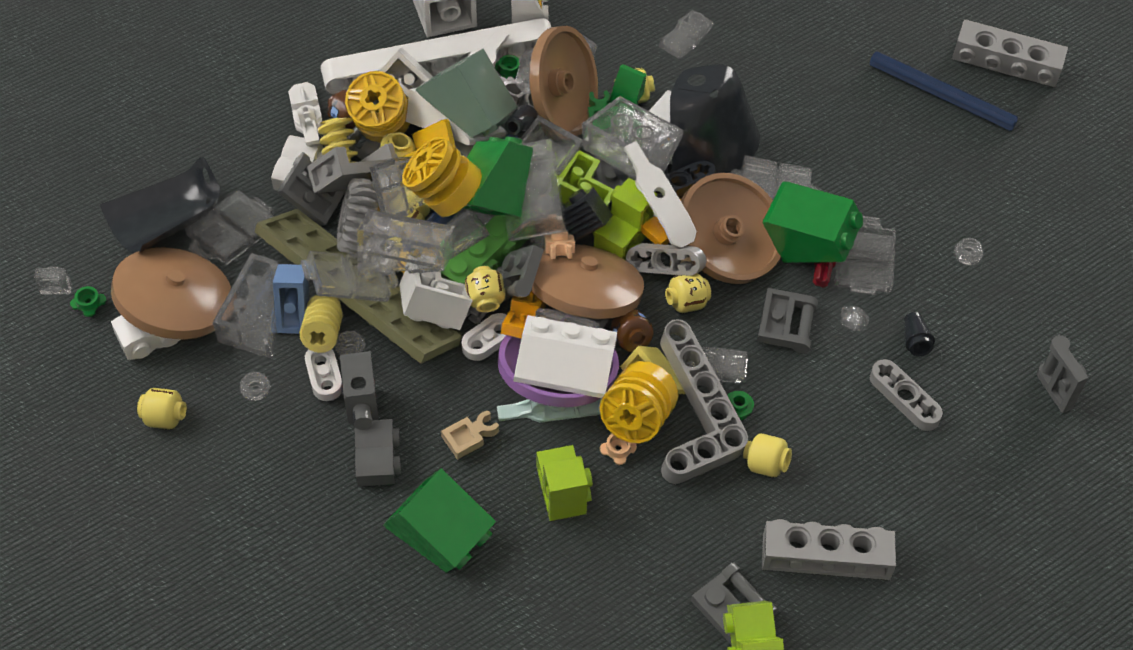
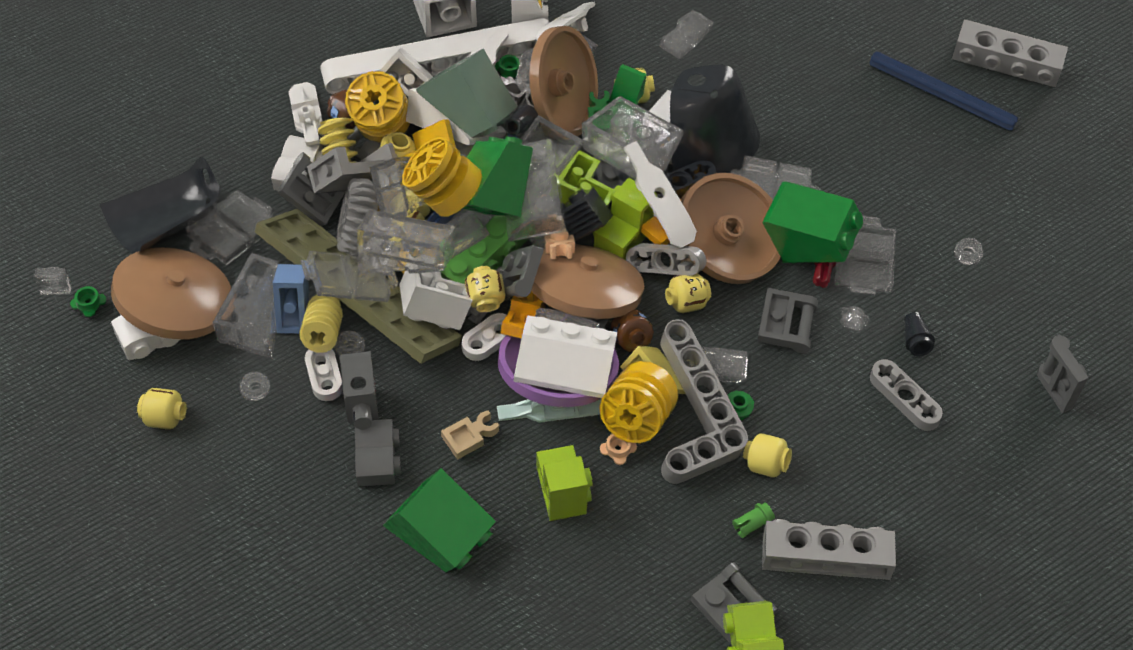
none -> white piece [535,2,595,40]
none -> bright green pin [732,503,775,538]

